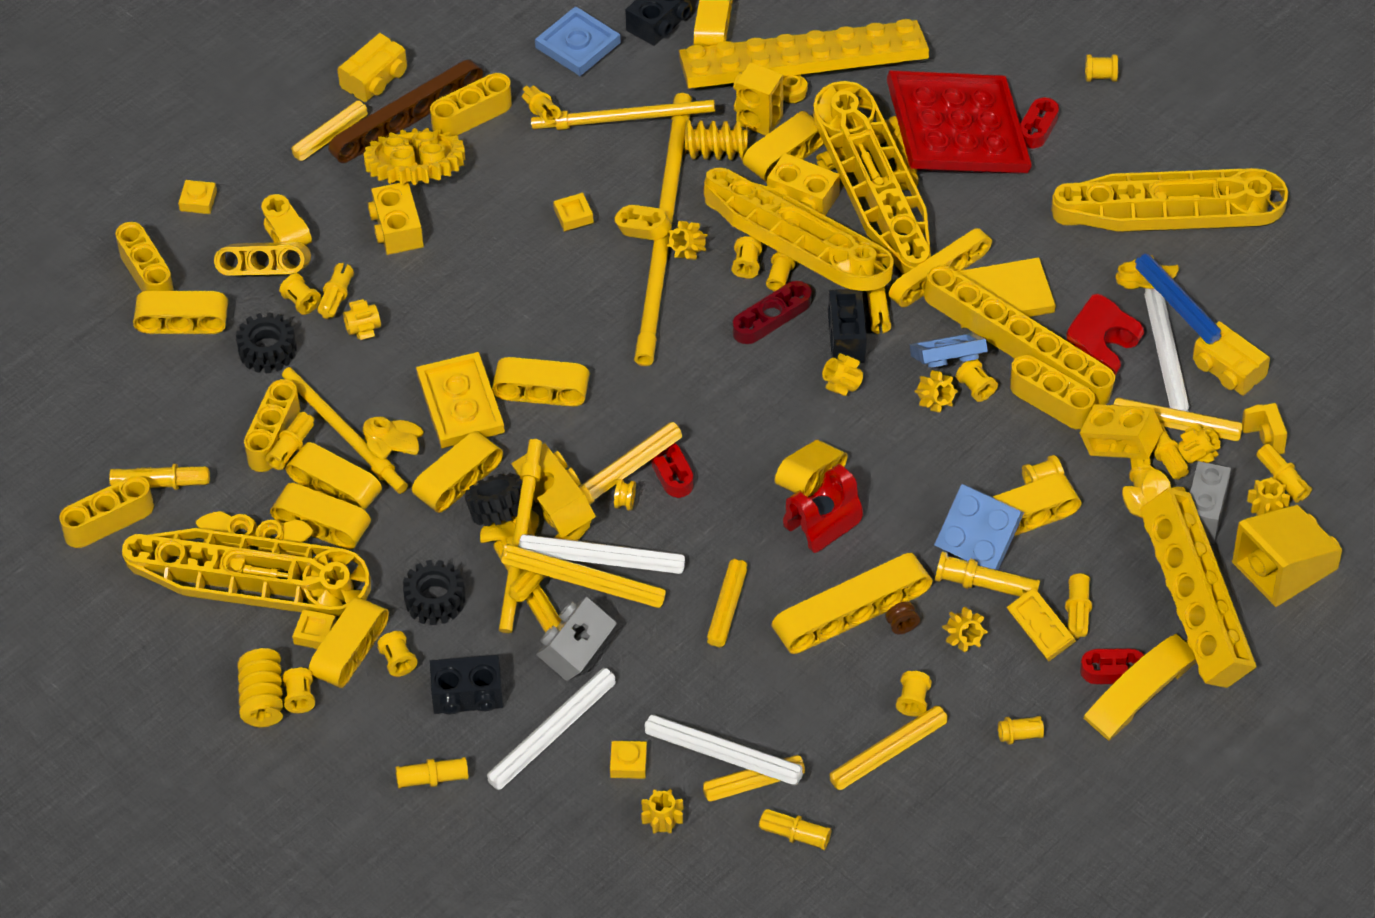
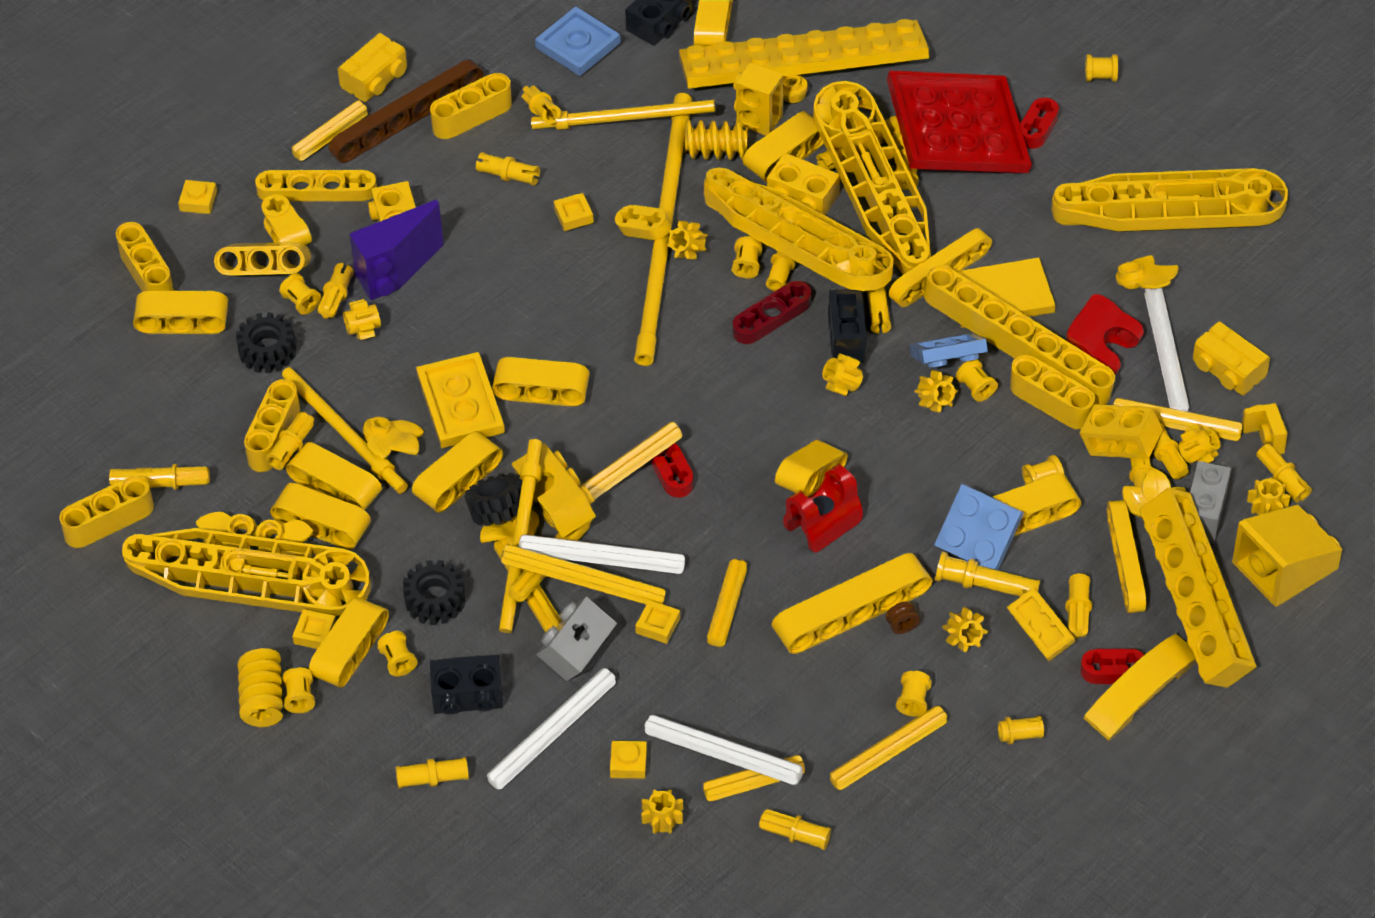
yellow gear [364,128,466,185] -> none
yellow bush [614,479,636,511] -> none
blue axle [1135,253,1221,344] -> none
none -> yellow beam [255,170,377,201]
none -> dark purple slope [349,199,444,300]
none -> yellow pin [476,152,540,186]
none -> yellow plate [635,600,681,644]
none -> yellow beam [1106,500,1146,613]

